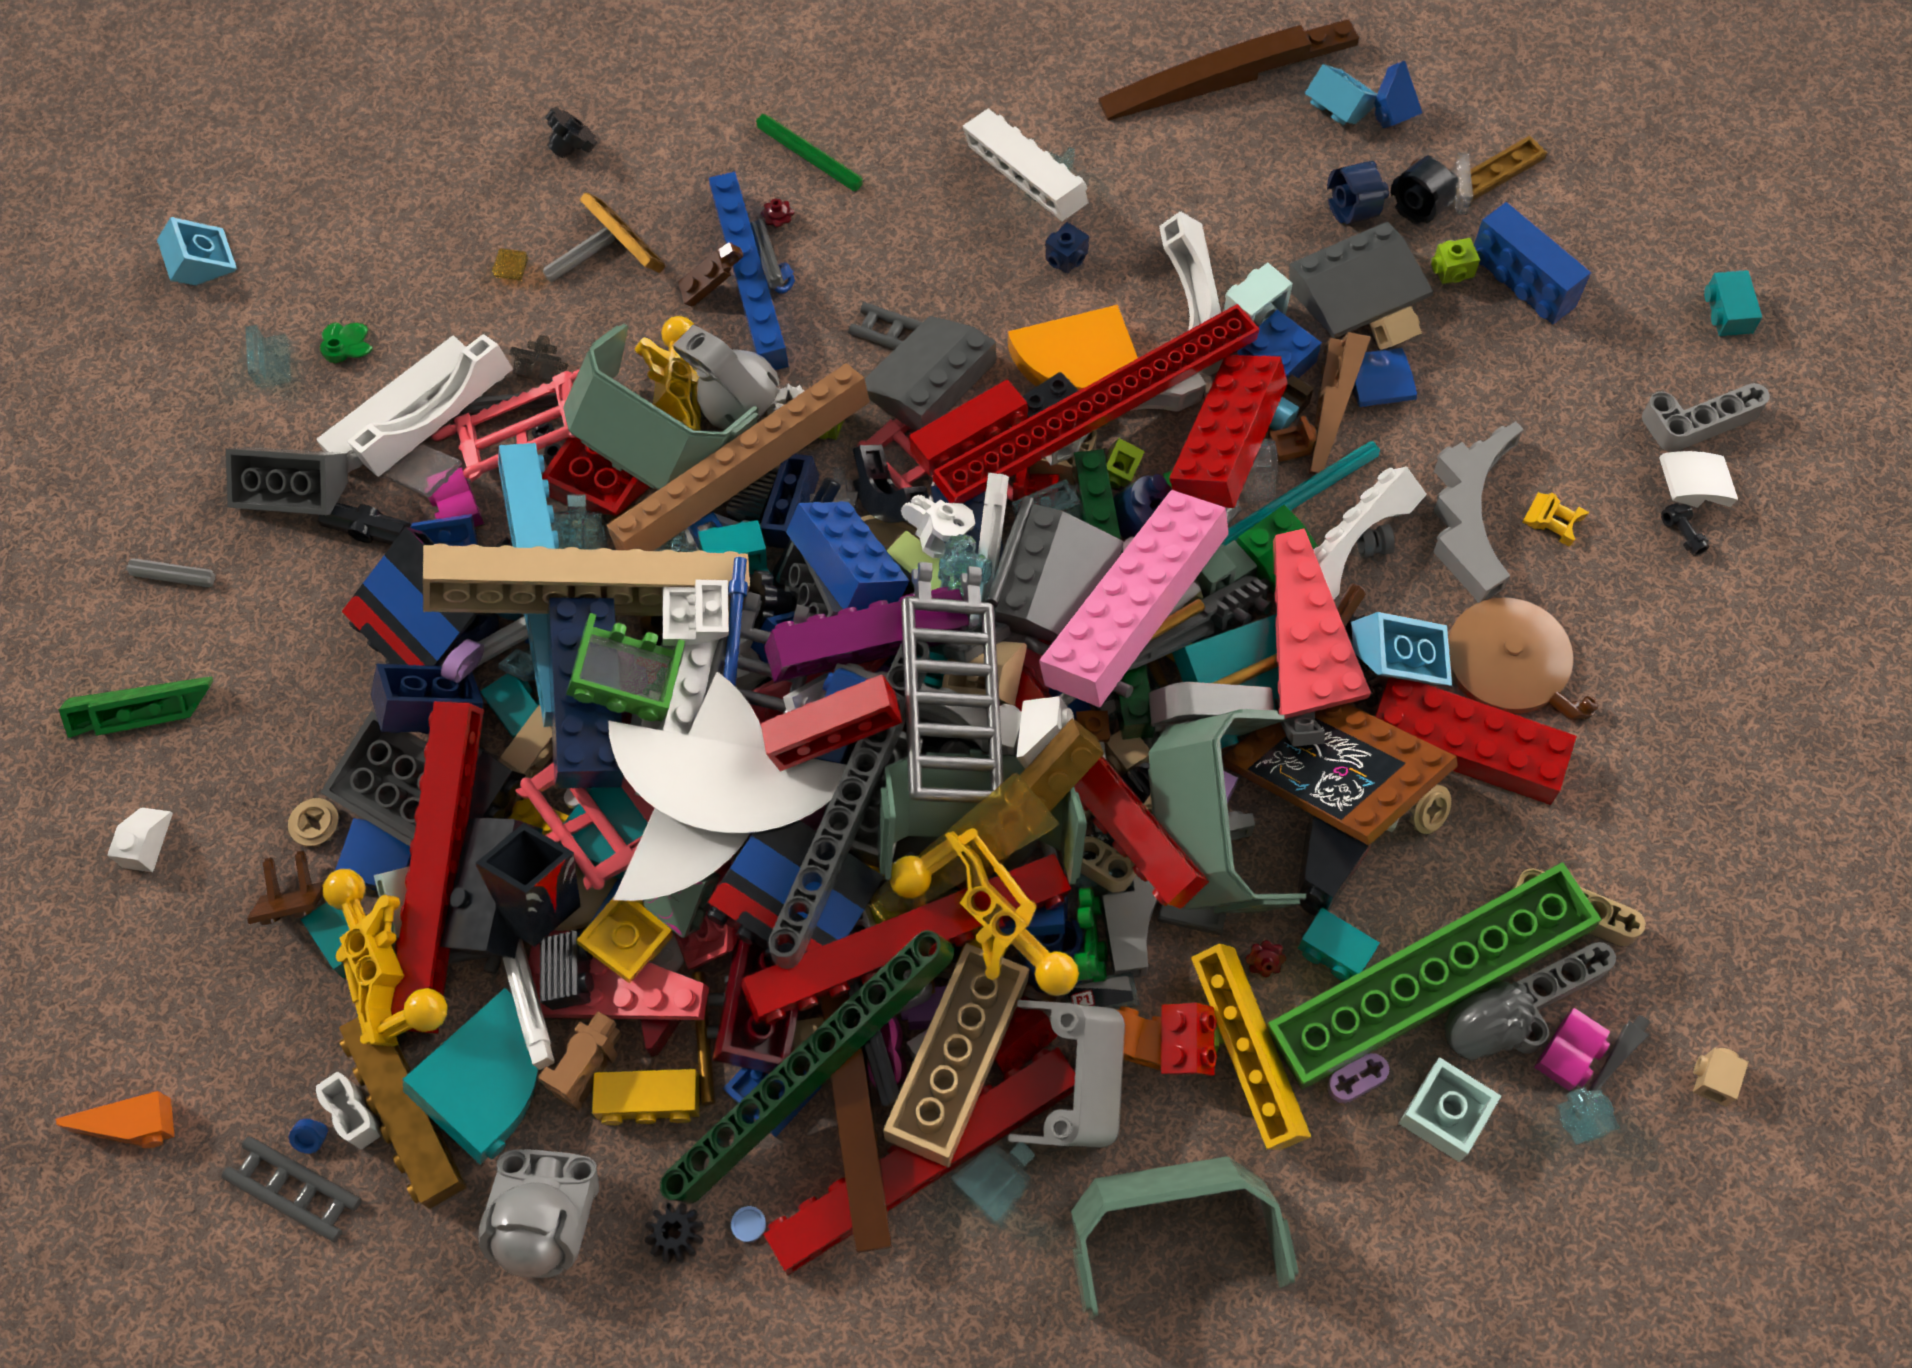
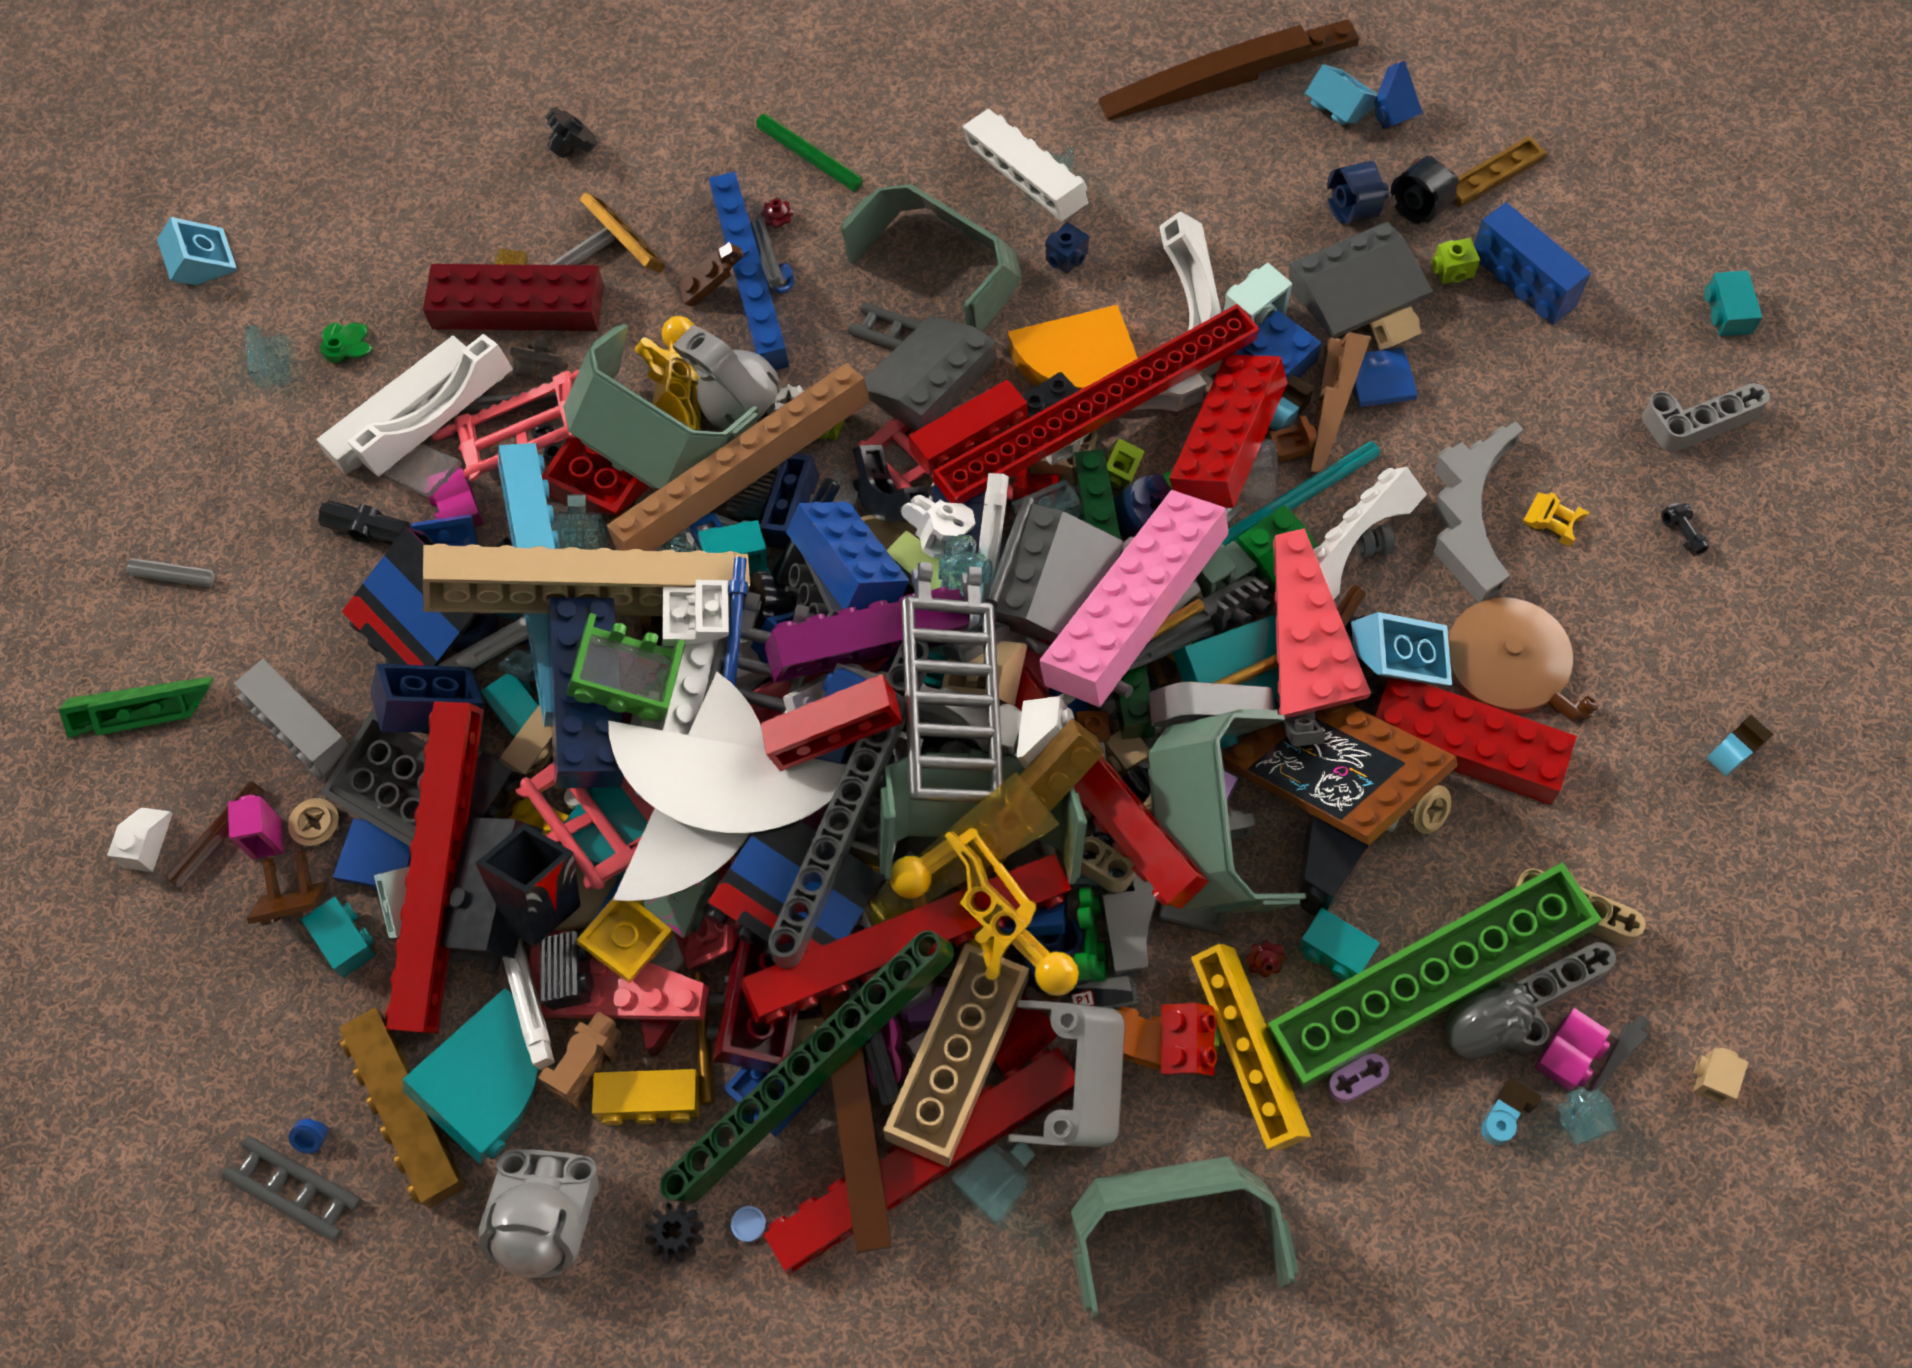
orange slope [56,1091,175,1148] -> none
dark grey slope [226,447,348,515] -> none
white brick [316,1072,382,1150] -> none
yellow piece [323,869,448,1047] -> none
lavender beam [441,639,484,683] -> none
light aqua brick [1398,1057,1501,1162] -> none
clear tile [1452,152,1473,215] -> none
white slope [1659,451,1738,508] -> none
none -> reddish brown axle [166,781,264,888]
none -> dark pink brick [228,795,284,860]
none -> light grey brick [233,659,350,781]
none -> dark red brick [423,264,604,331]
none -> sand green piece [841,184,1022,332]
none -> leg [1481,1077,1542,1146]
none -> leg [1706,715,1774,777]

